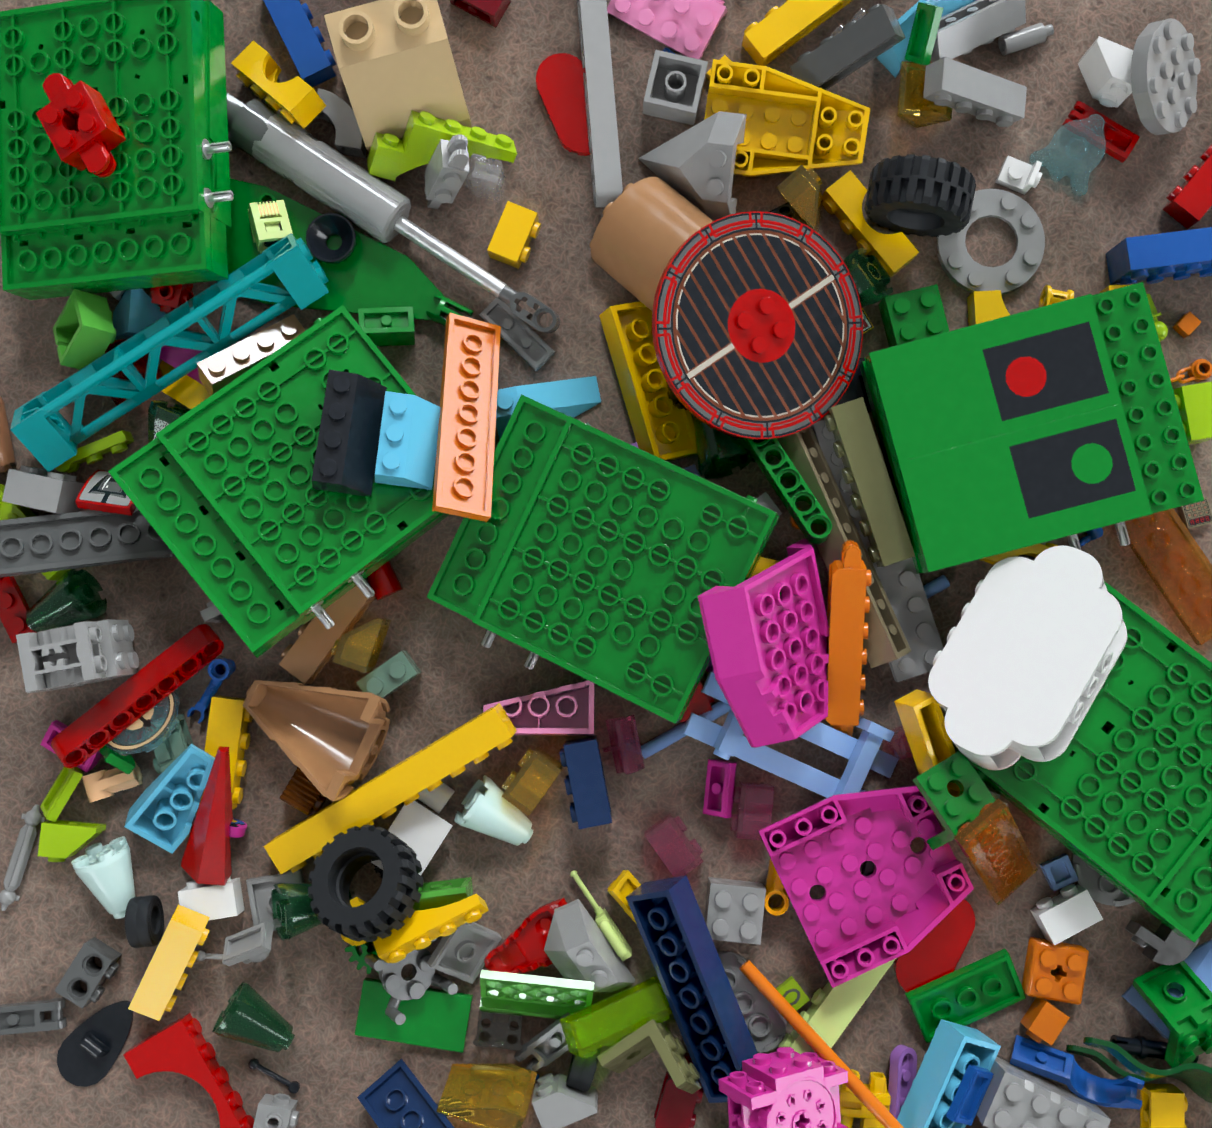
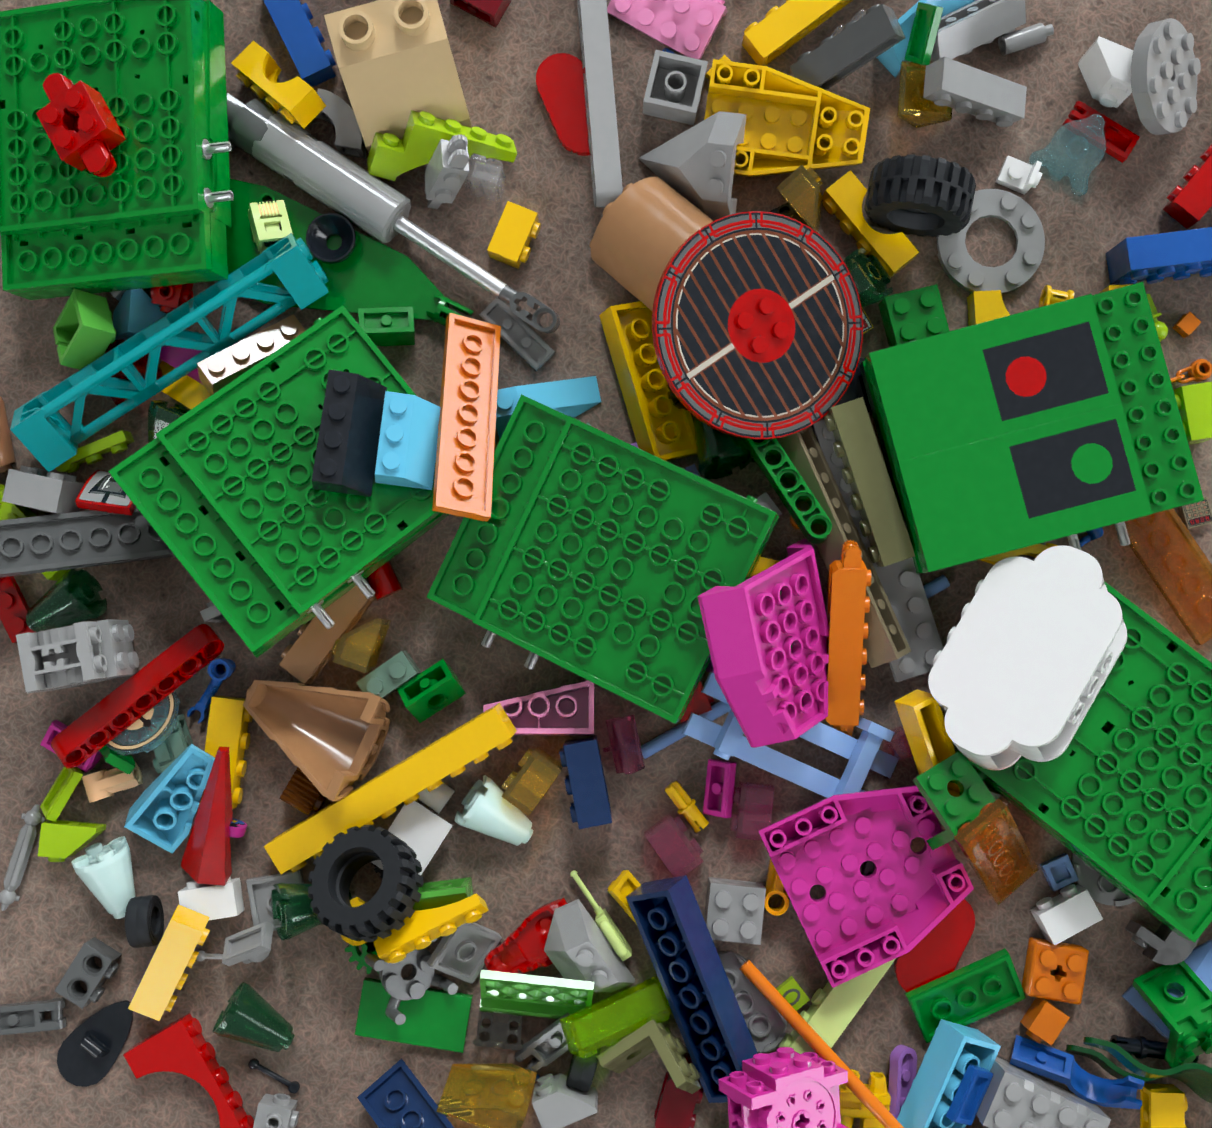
none -> green brick [397,659,466,723]
none -> yellow axle [665,781,709,833]

